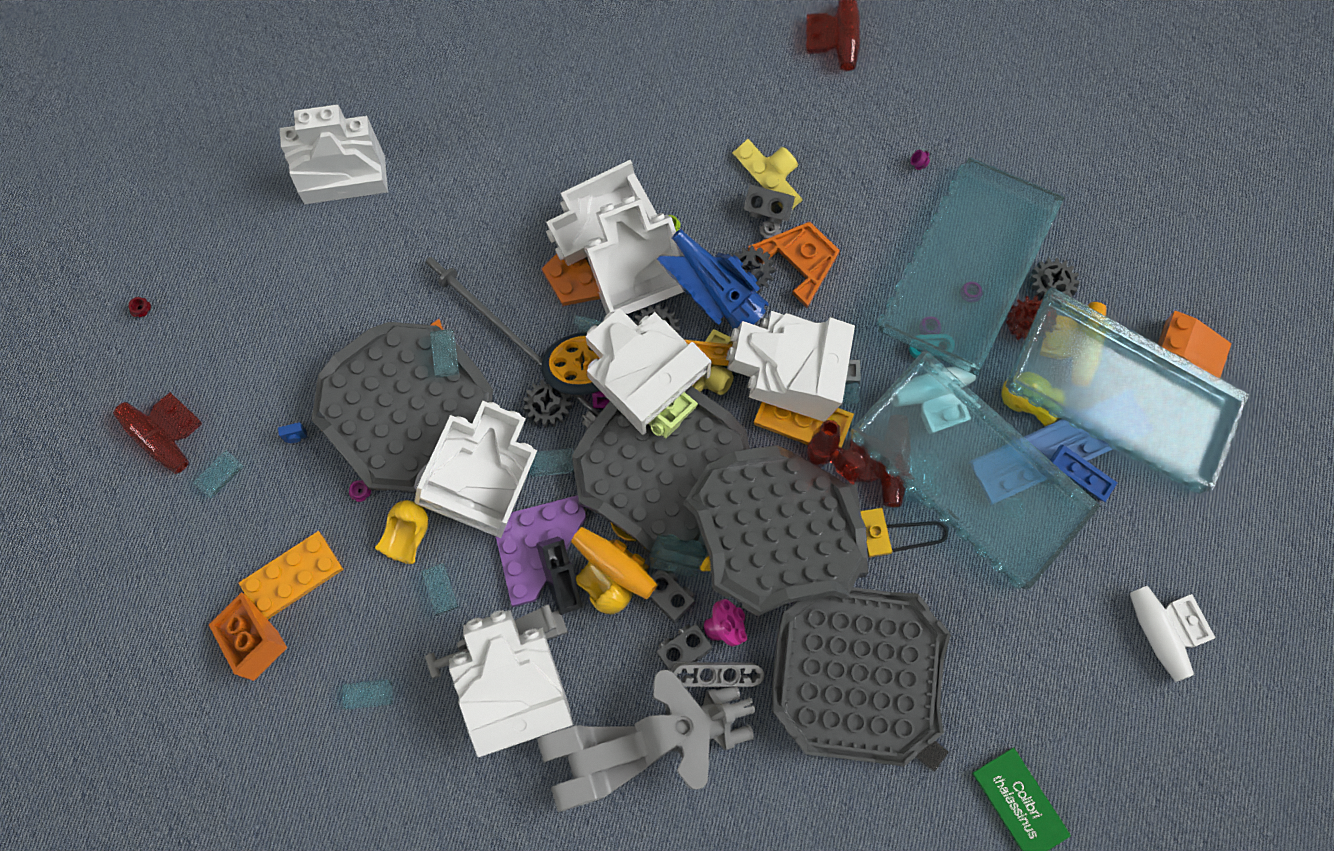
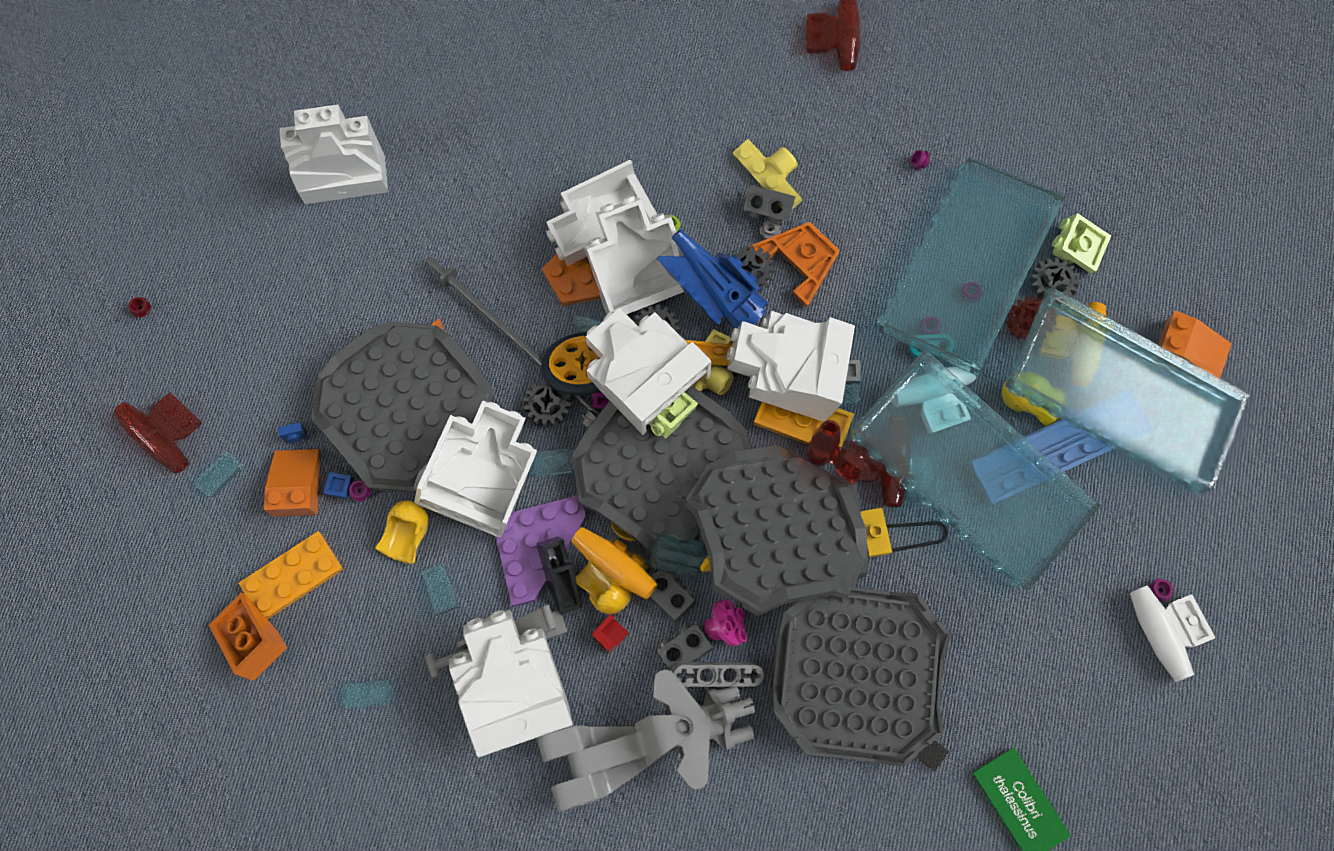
clear light blue plate [430,329,459,377] -> none
blue plate [1048,444,1117,502] -> none
none -> orange slope [264,449,321,517]
none -> blue plate [323,472,353,500]
none -> red panel [591,614,628,654]
none -> yellowish green plate [1052,213,1111,274]
none -> magenta plate [1149,579,1173,601]

